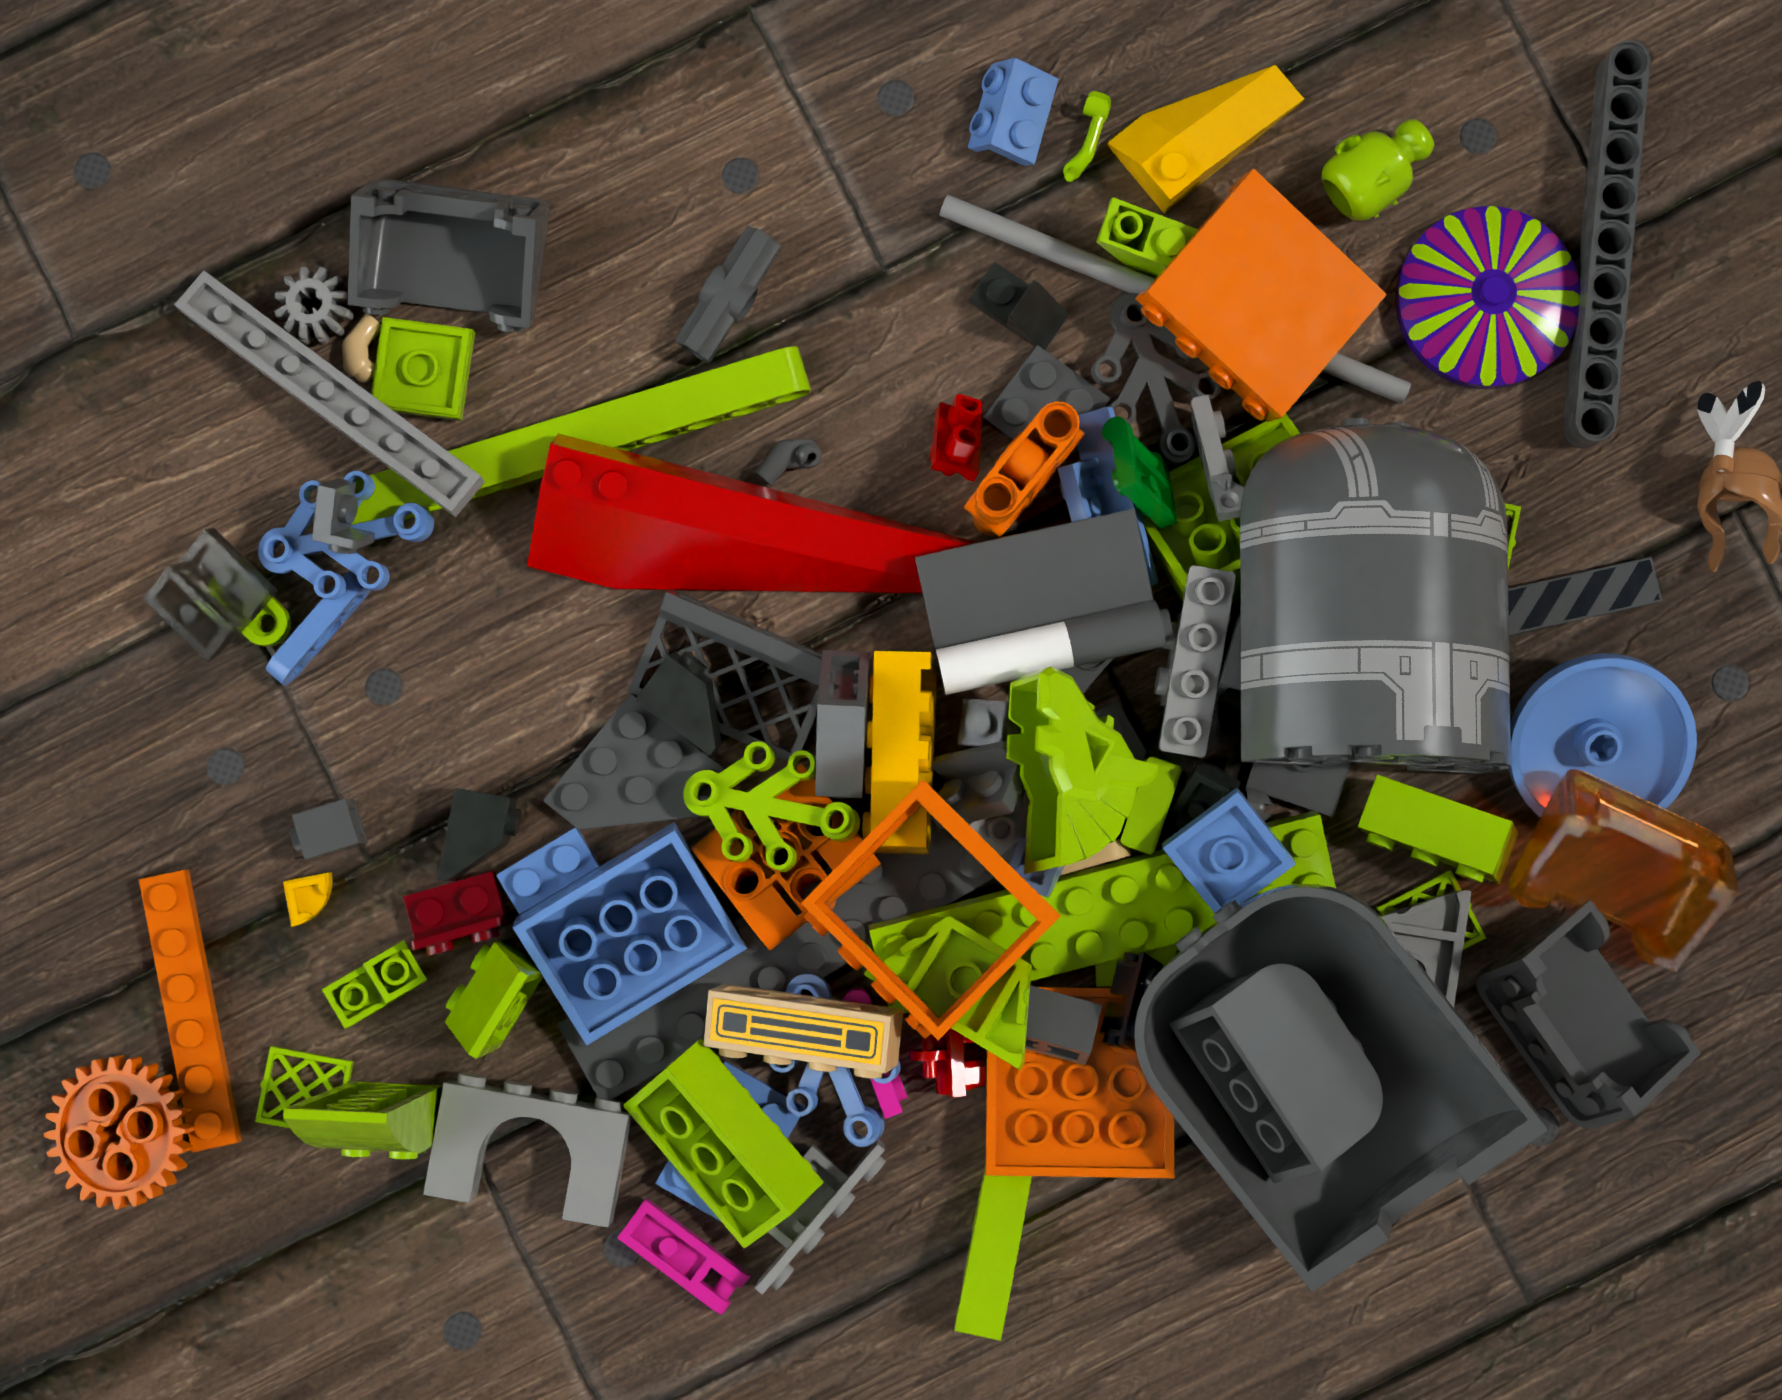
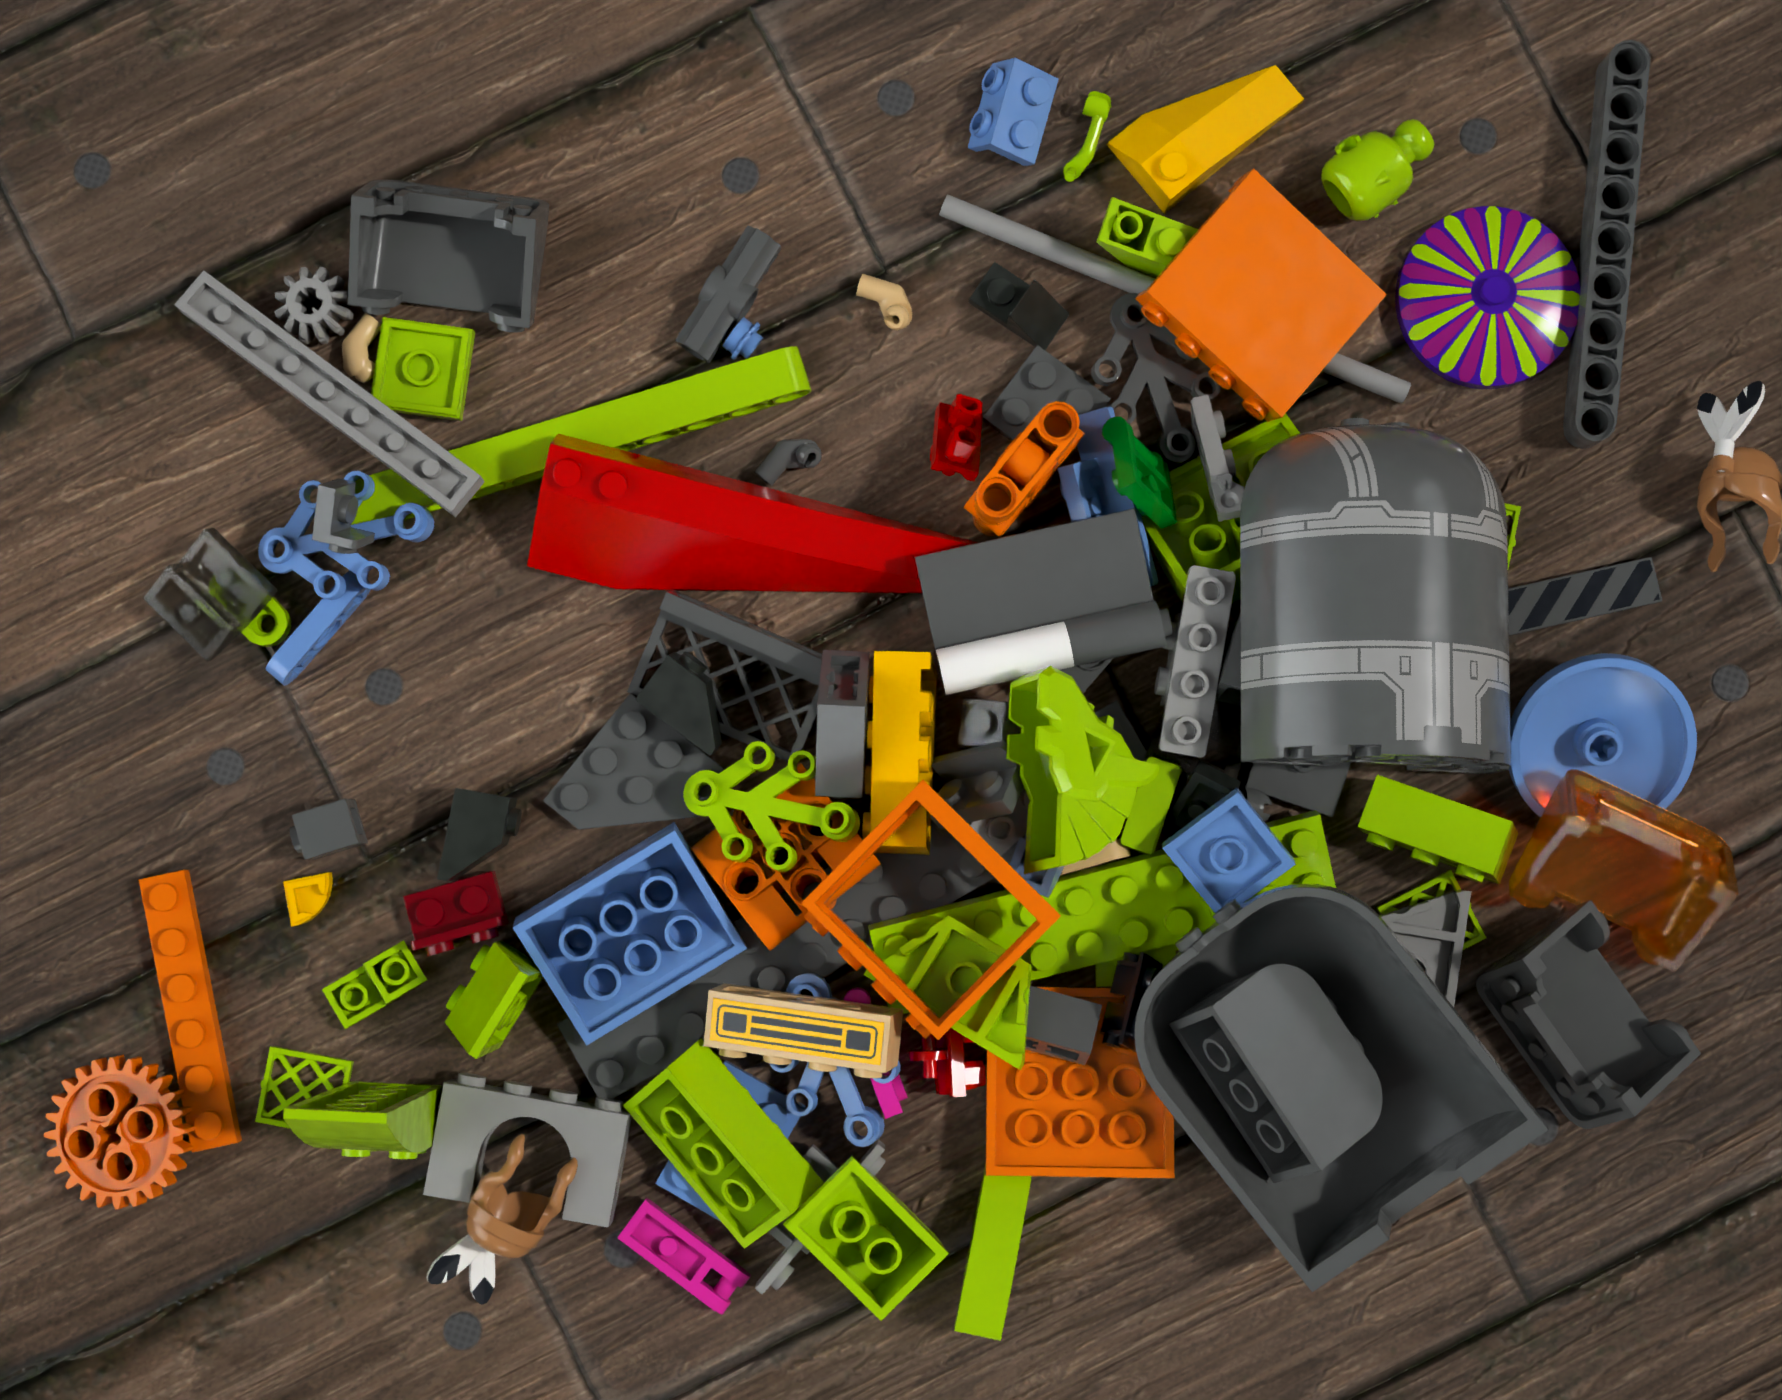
medium blue plate [496,827,600,915] -> none
none -> medium nougat hair [427,1133,578,1305]
none -> medium blue plate [722,317,763,360]
none -> lime slope [783,1156,949,1321]
none -> tan arm [856,274,912,330]

